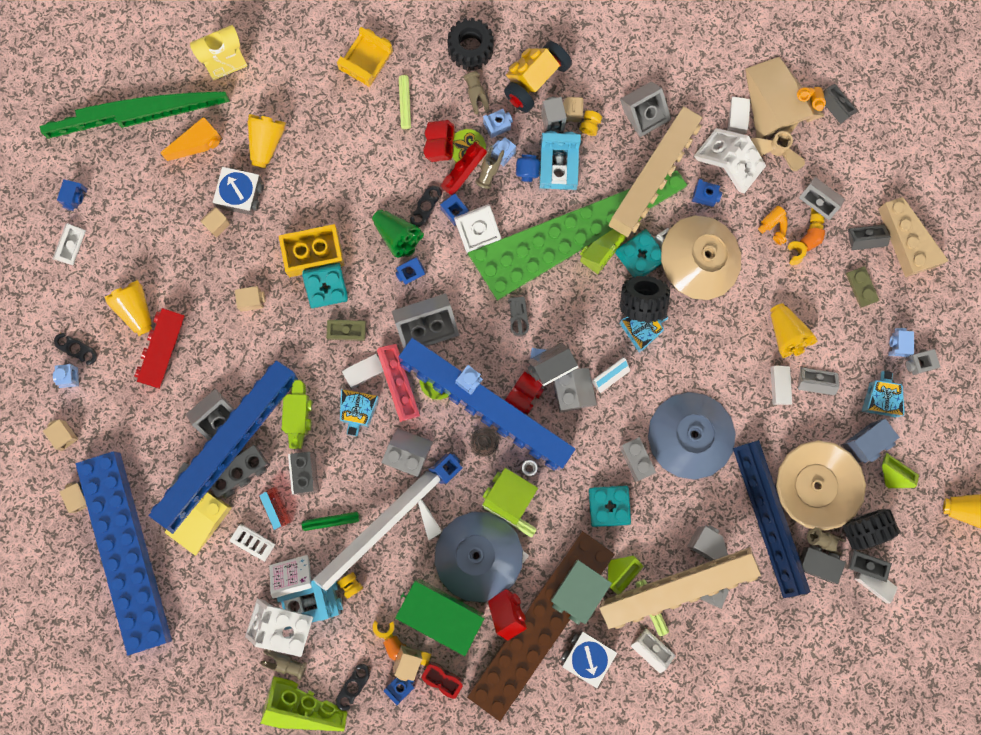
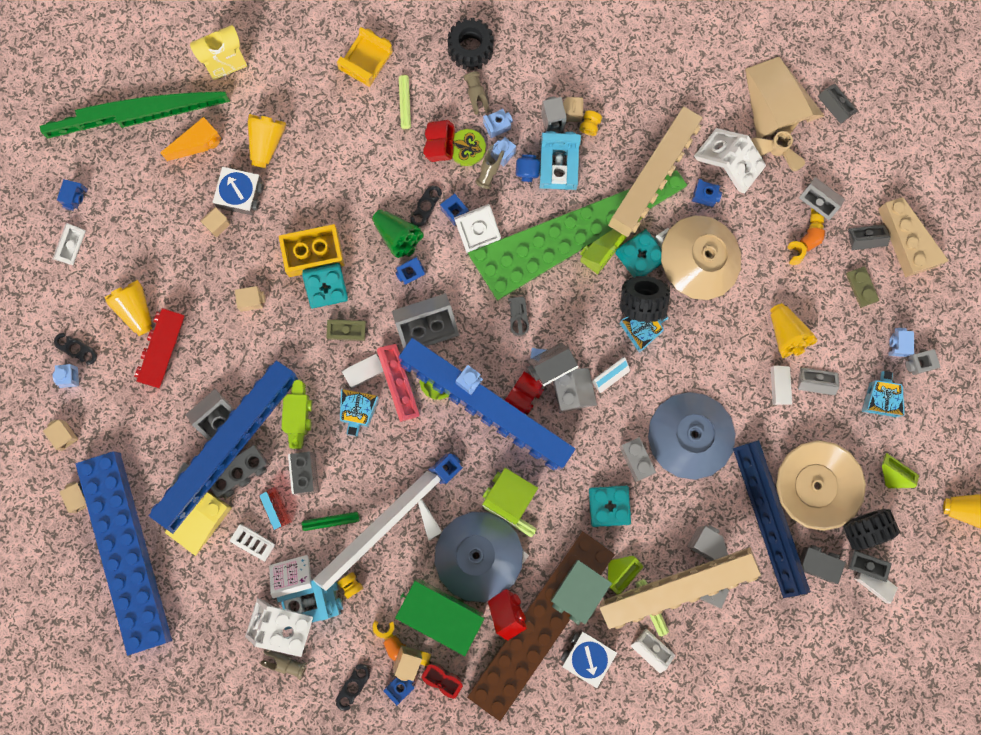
lime wedge [260,676,347,731] -> none
light grey slope [381,428,433,478] -> none
red plate [440,142,487,196] -> none
clear smoke hat [470,427,499,457] -> none
yellow brick [504,41,572,113] -> none
white hose [521,460,537,477] -> none
light grey slope [620,81,671,137] -> none
white slope [727,96,750,135] -> none
light orange plant [758,206,788,245] -> none
light orange plant [797,87,826,111] -> none
dark tan piece [807,527,847,555] -> none
sand blue brick [842,418,900,463] -> none

